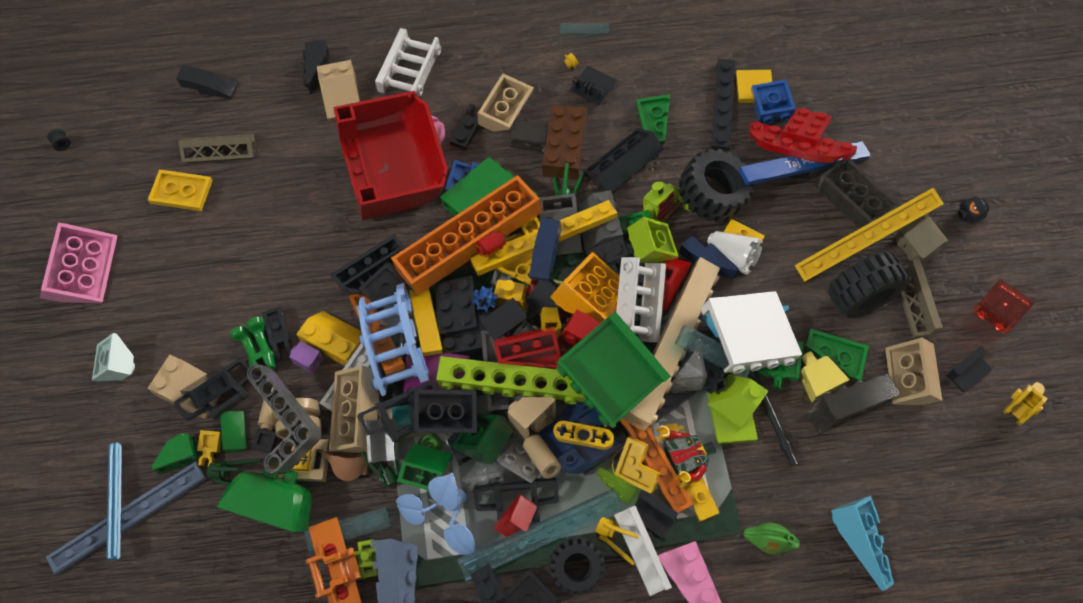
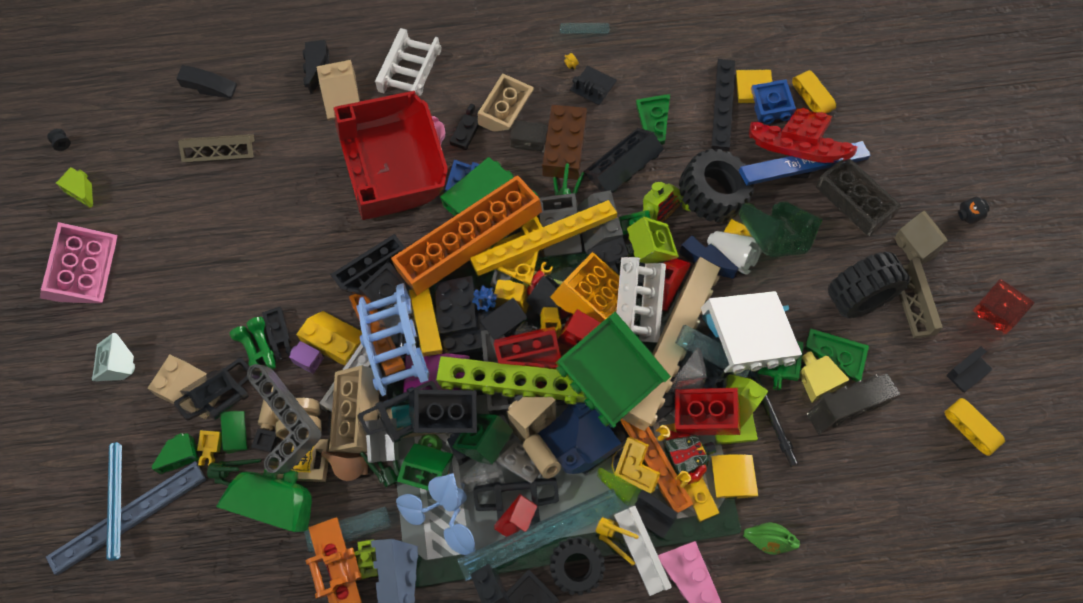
yellow plate [148,169,213,211] -> none
red brick [476,231,506,258] -> none
dark blue slope [529,218,562,281] -> none
yellow beam [553,421,614,450] -> none
yellow plate [795,188,944,282] -> none
medium azure wedge [831,496,894,591] -> none
tan slope [885,338,942,405] -> none
yellow hinge [1002,382,1047,425] -> none
none -> lime slope [56,167,93,208]
none -> red slope [675,388,740,436]
none -> yellow slope [711,455,758,499]
none -> clear green windscreen [739,201,823,258]
none -> yellow beam [792,70,836,114]
none -> yellow beam [944,398,1005,456]

